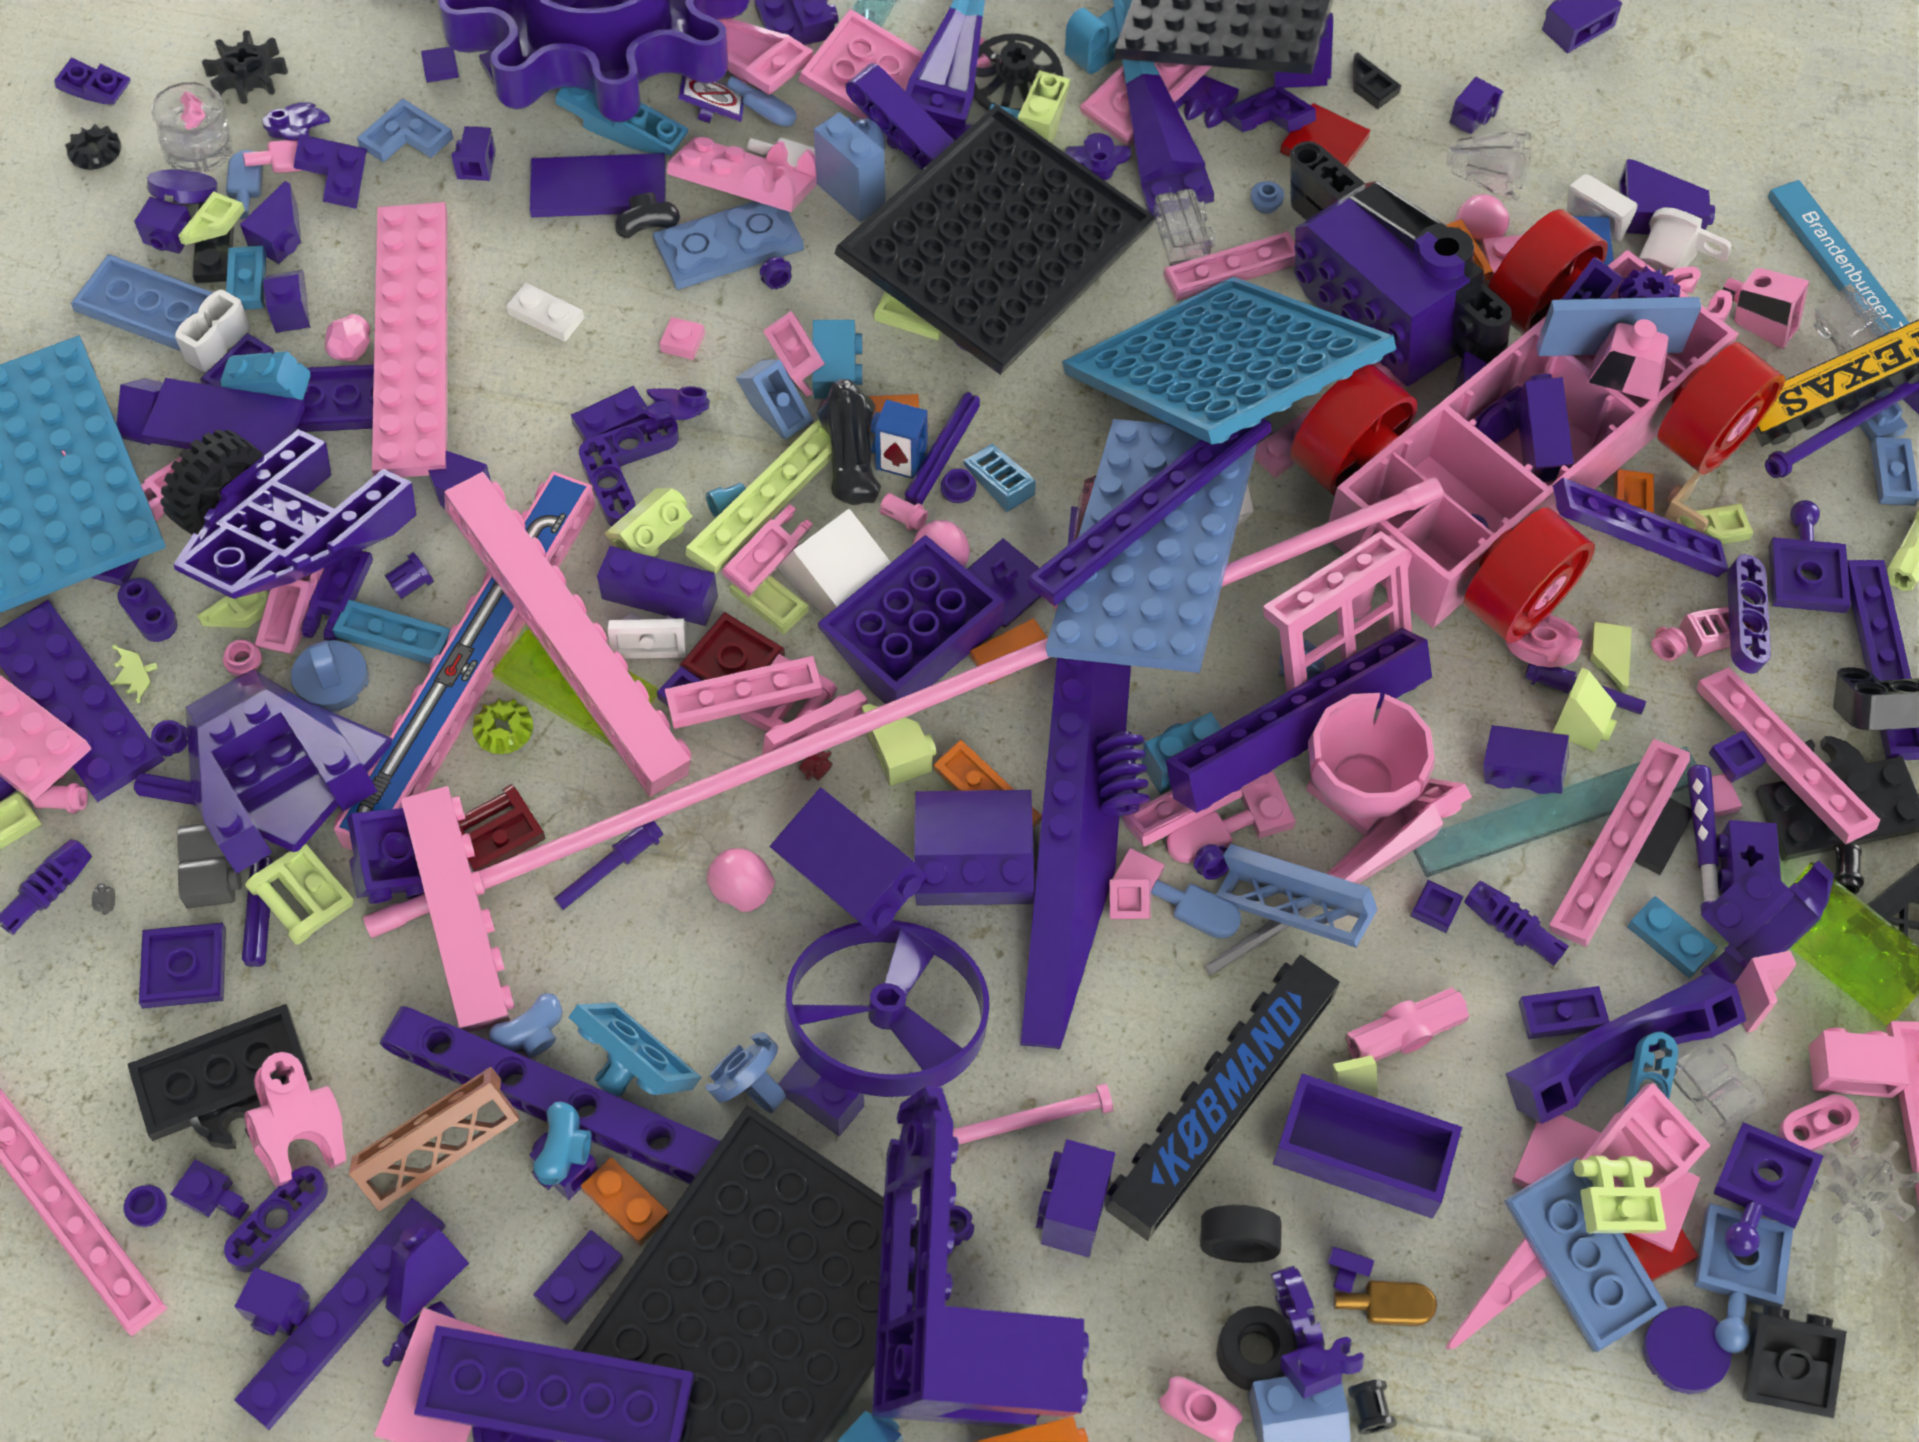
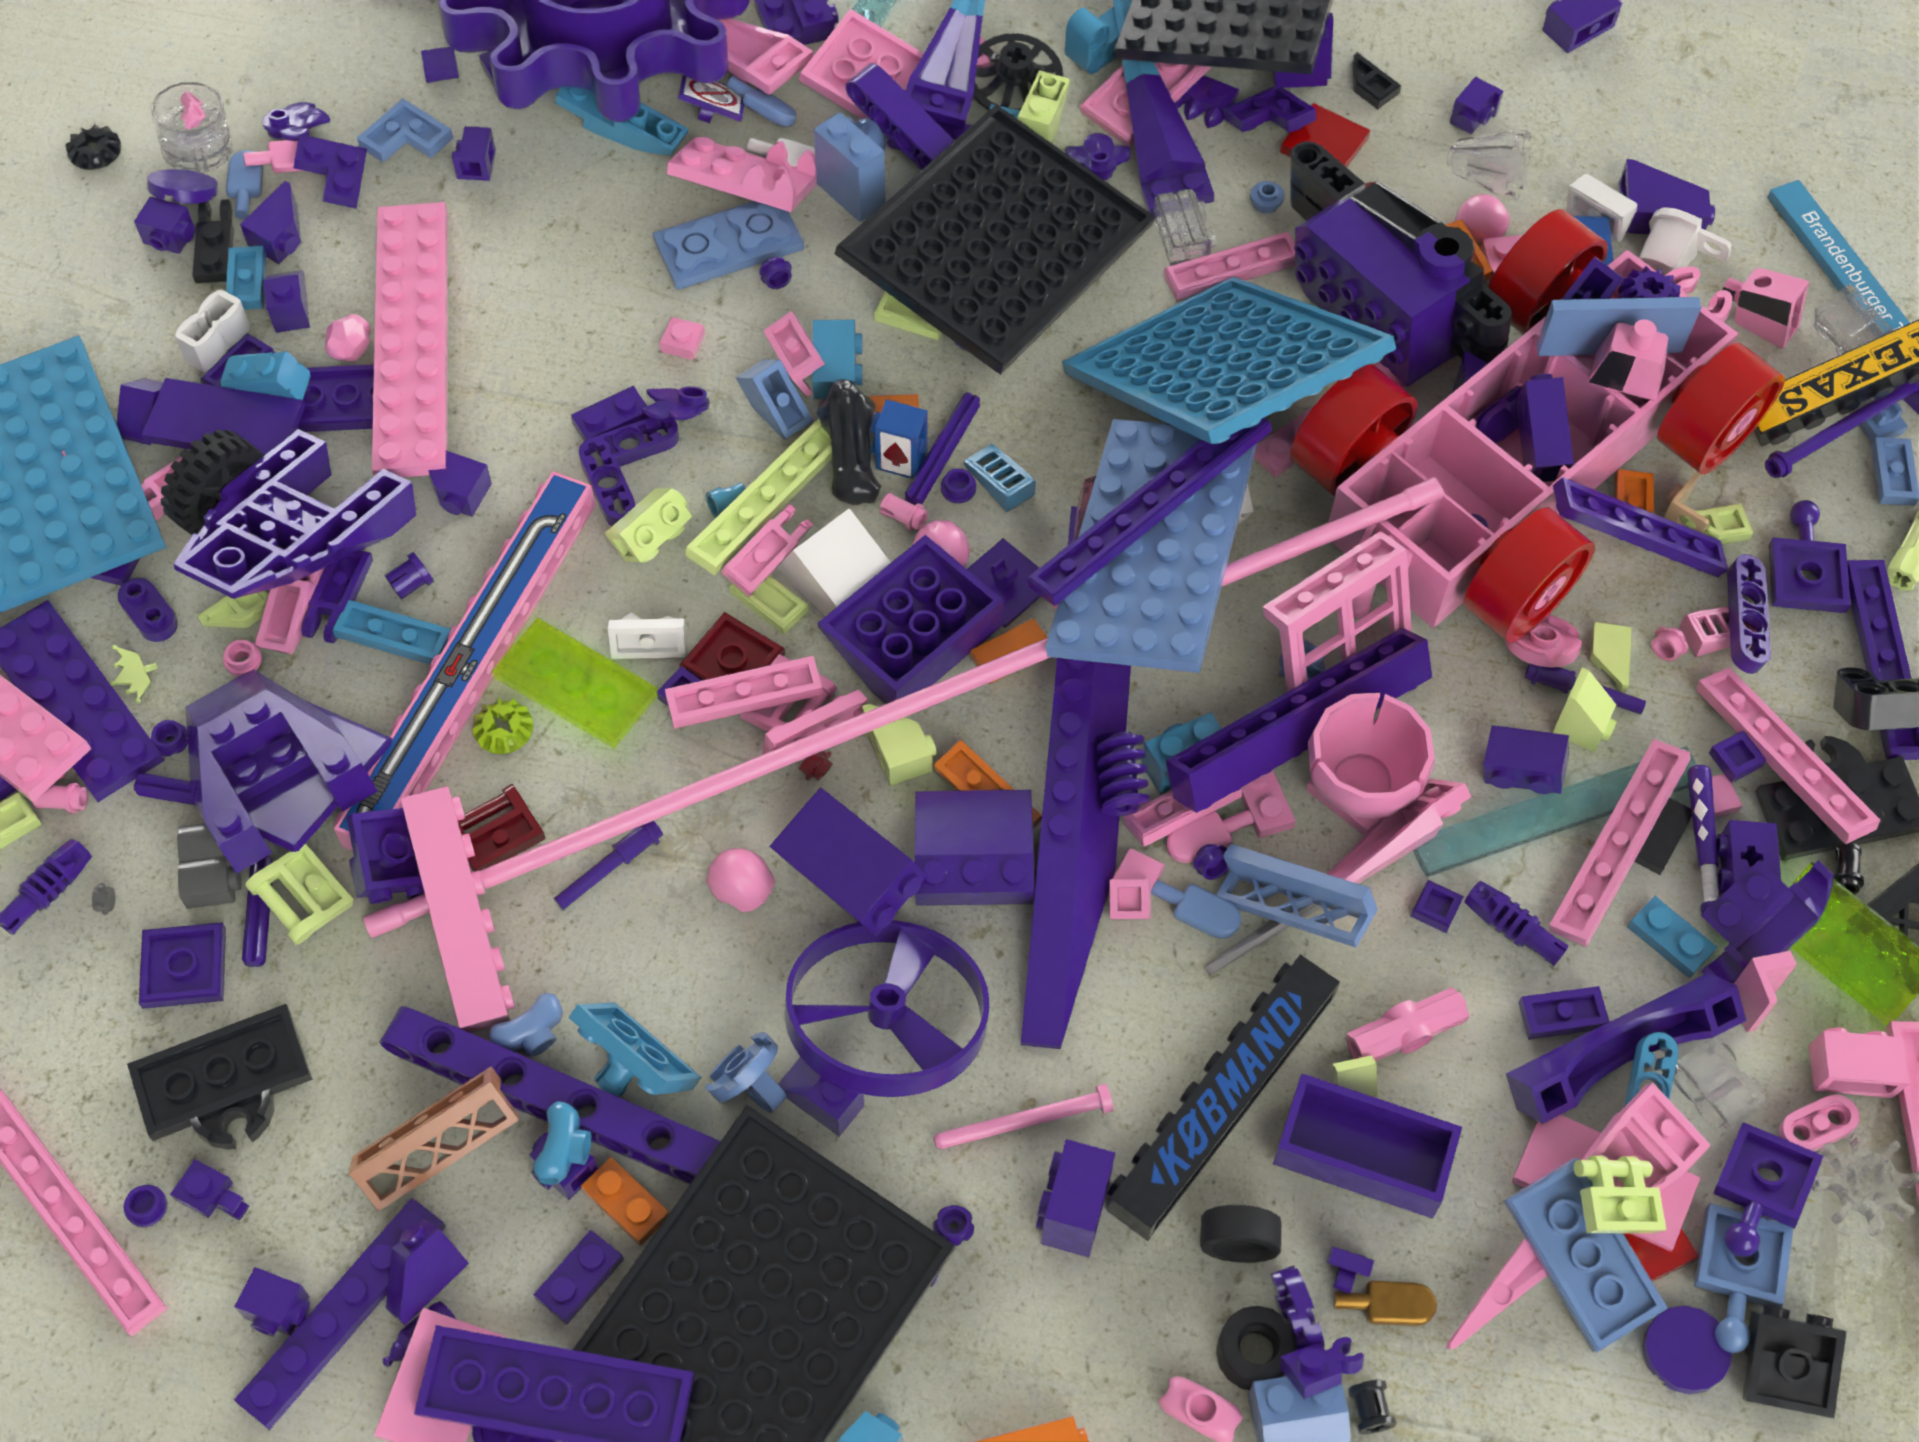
dark purple slope [54,57,131,105] -> none
medium blue tile [71,254,213,351] -> none
yellowish green tile [178,191,245,245] -> none
black gear [202,30,288,104] -> none
dark purple beam [224,1166,328,1272] -> none
bright pink piece [244,1052,346,1187] -> none
medium blue tile [291,640,369,712] -> none
bright pink brick [444,472,692,797] -> none
white plate [506,283,584,342] -> none
dark purple tile [530,153,666,218] -> none
dark purple brick [597,546,718,626] -> none
black piece [615,192,680,238] -> none
dark purple bracket [872,1086,1089,1429] -> none

